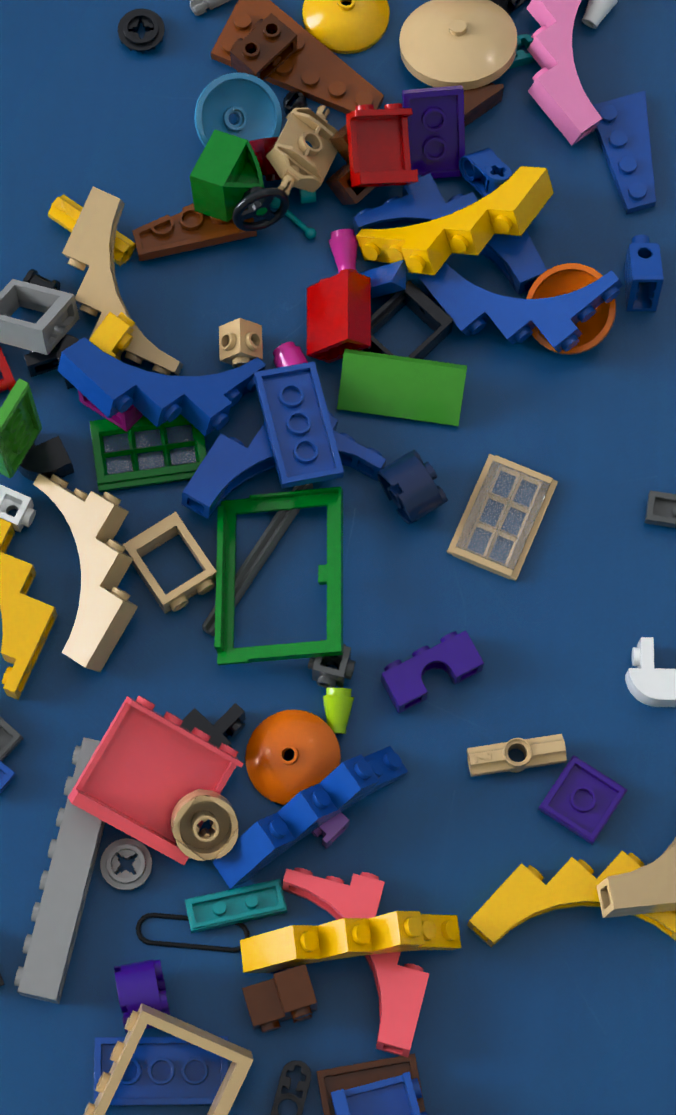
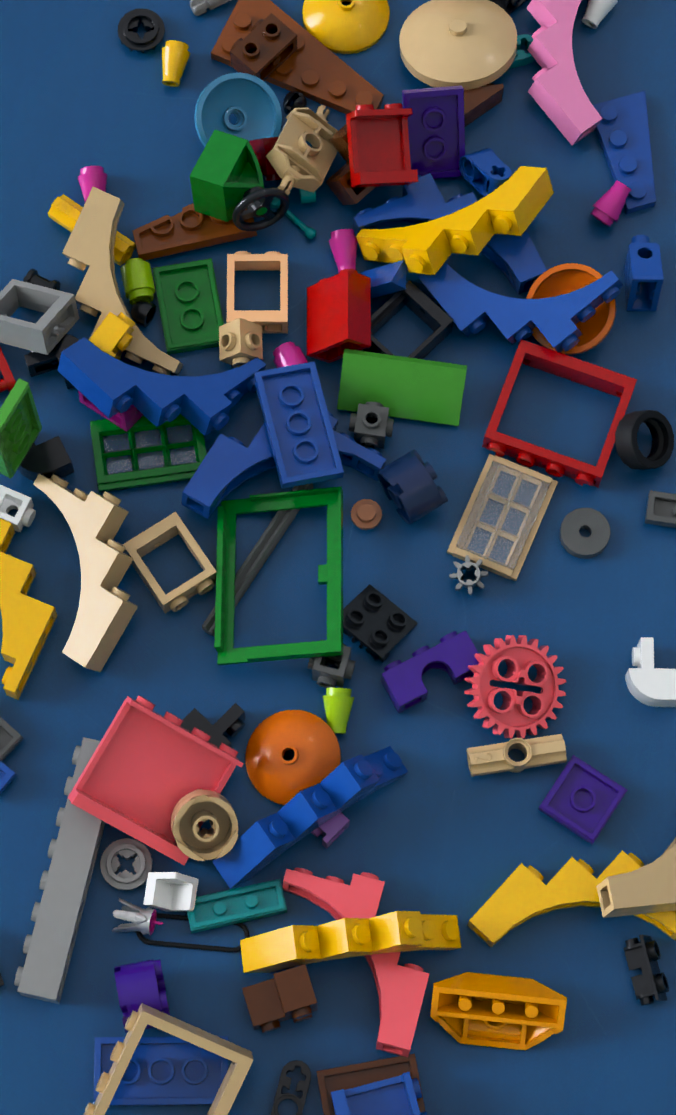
none -> dark pink cone [77,166,107,202]
none -> flat silver piece [112,898,163,935]
none -> lime brick [120,258,155,305]
none -> black hinge [130,300,156,327]
none -> white panel [143,872,199,912]
none -> green tile [152,258,224,355]
none -> yellow cone [162,40,191,87]
none -> light nougat window [226,251,288,333]
none -> black hinge [343,584,418,663]
none -> dark grey brick [349,402,394,449]
none -> nougat plate [351,499,382,530]
none -> light orange wedge [430,972,567,1051]
none -> light grey gear [449,555,489,595]
none -> coral gear [464,635,566,739]
none -> red window [482,339,637,488]
none -> dark grey piece [559,508,610,559]
none -> dark pink cone [590,180,631,227]
none -> black tyre [615,410,674,470]
none -> black hinge [623,935,669,1006]

